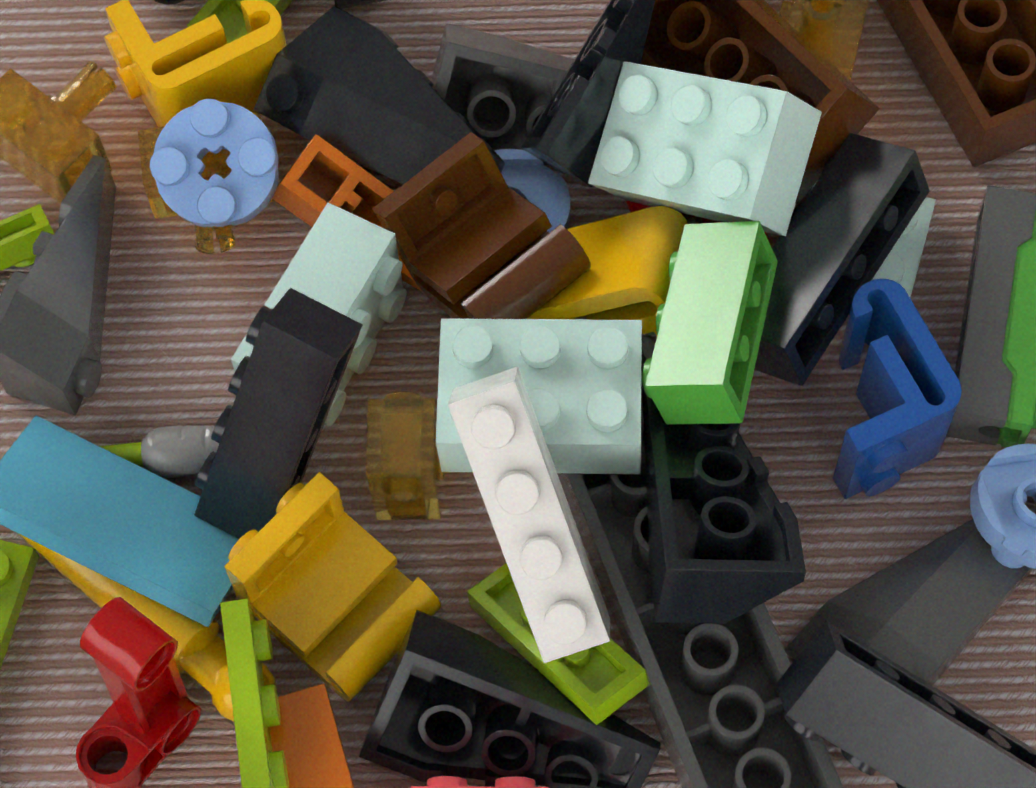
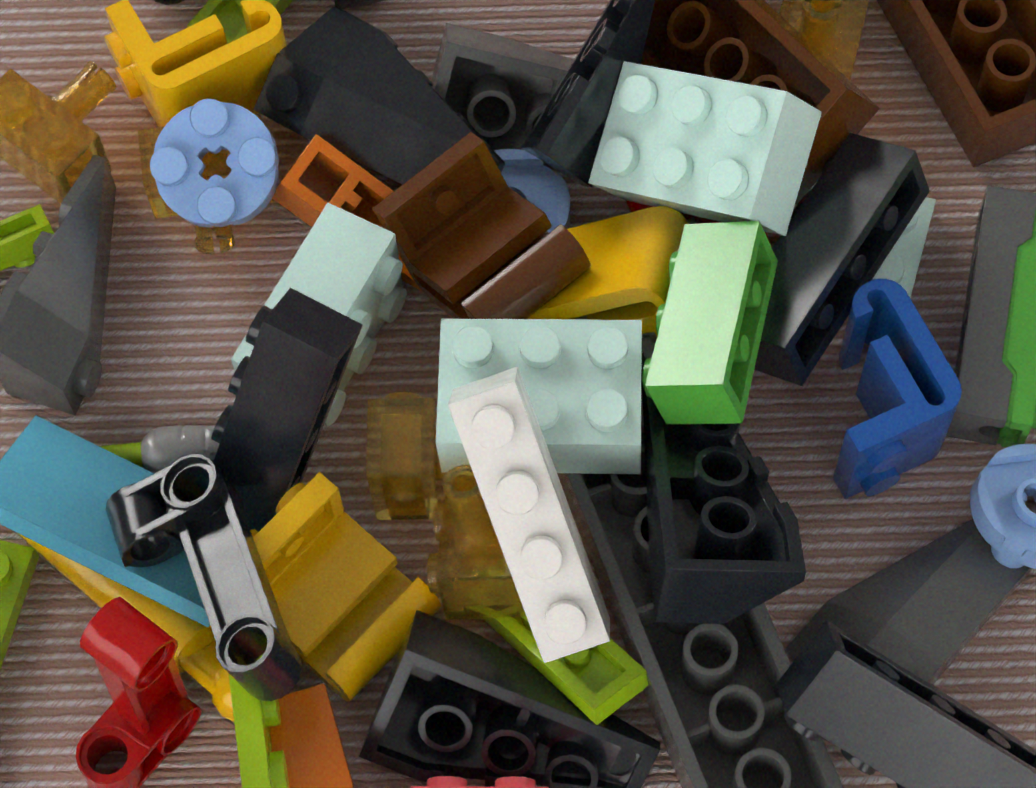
none -> black piece [105,454,302,701]
none -> clear yellow brick [427,465,525,620]

